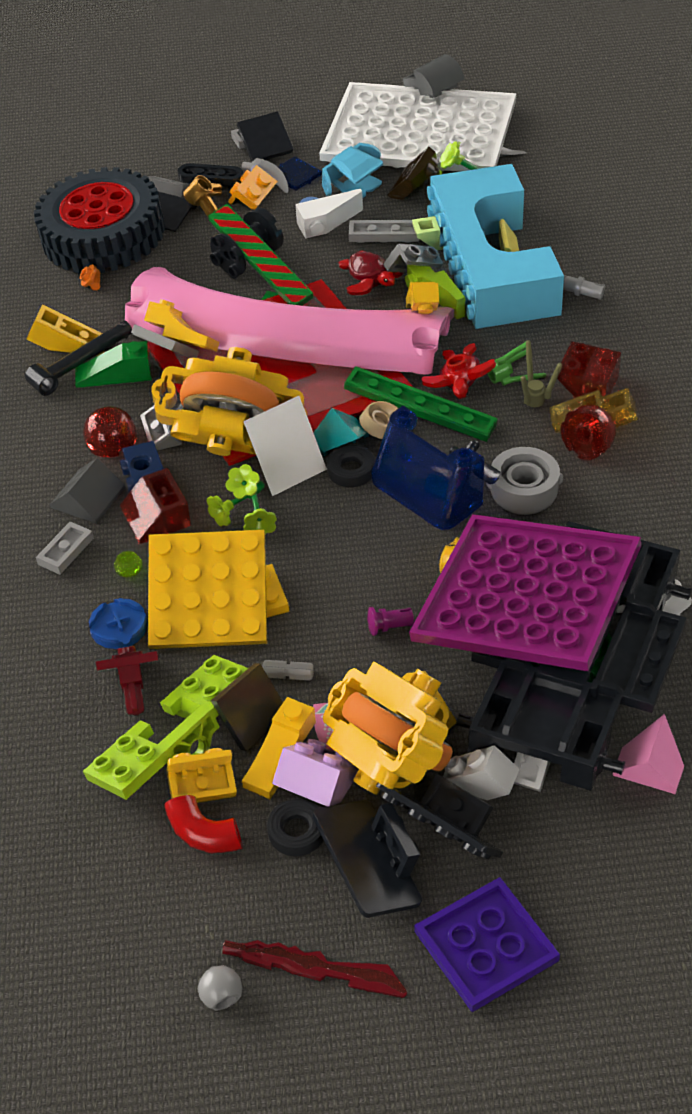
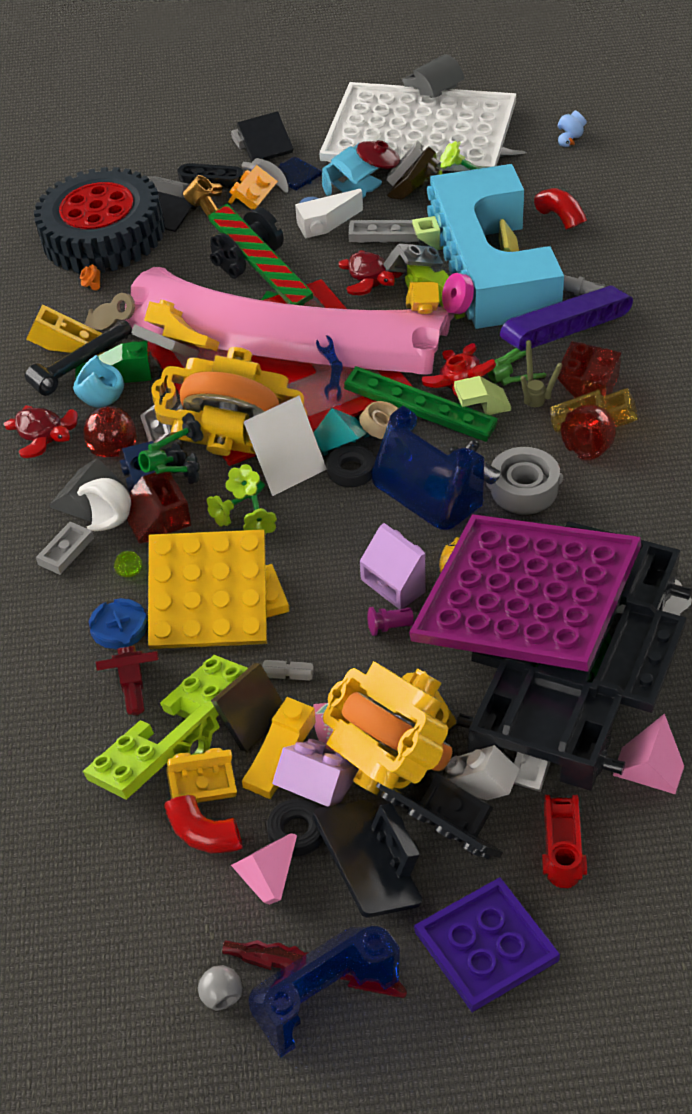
none -> animal [4,406,78,458]
none -> medium azure piece [73,355,124,408]
none -> white piece [77,478,131,531]
none -> dark tan brick [84,293,135,332]
none -> plant [138,413,204,484]
none -> bright pink slope [231,833,297,905]
none -> clear blue windscreen [249,926,400,1058]
none -> clear blue piece [316,335,343,401]
none -> dark red dish [356,140,400,169]
none -> lavender slope [360,523,425,609]
none -> light grey tile [386,140,424,186]
none -> dark pink piece [442,273,474,314]
none -> yellowish green slope [454,376,511,415]
none -> dark purple beam [500,285,633,351]
none -> red cylinder [534,188,587,230]
none -> red piece [542,794,587,888]
none -> light blue animal [558,111,587,147]

